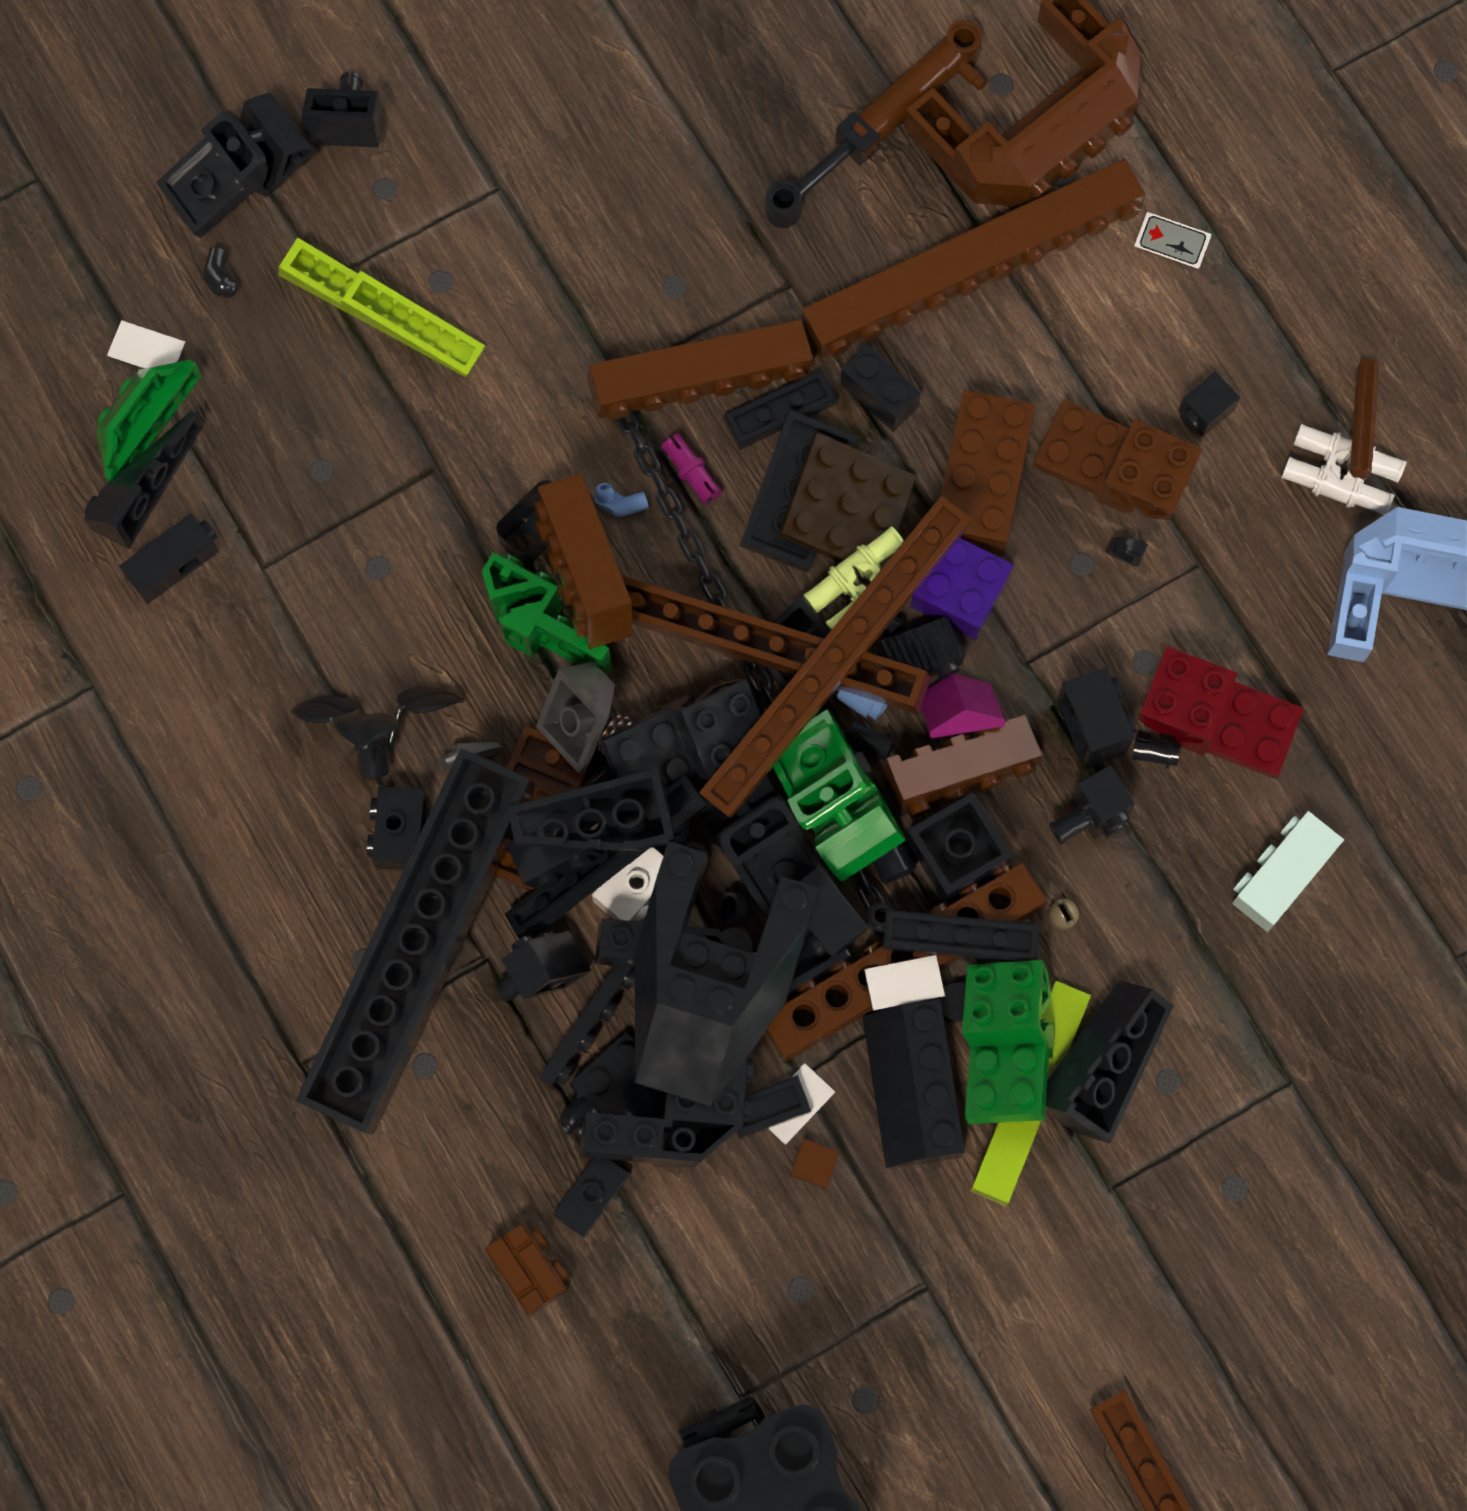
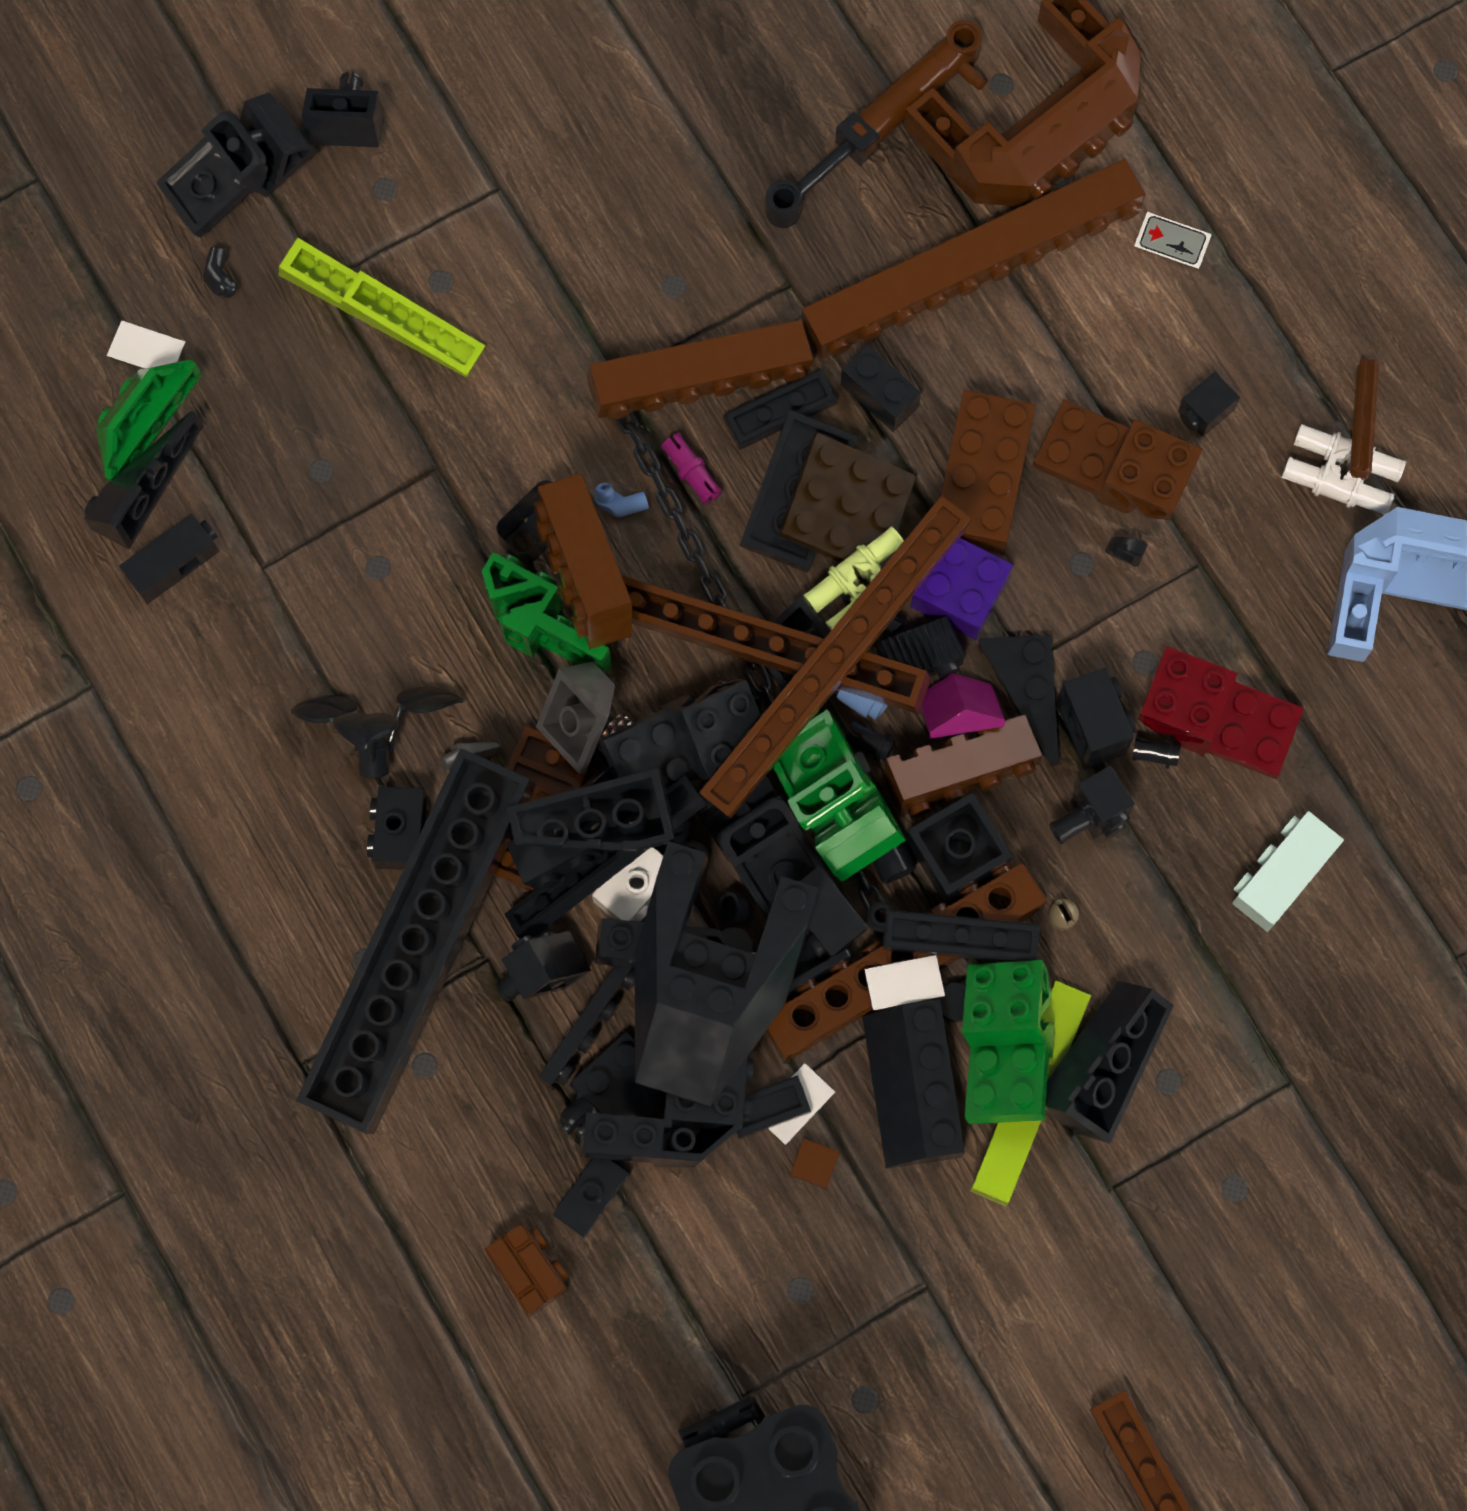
none -> black wing [978,635,1059,766]

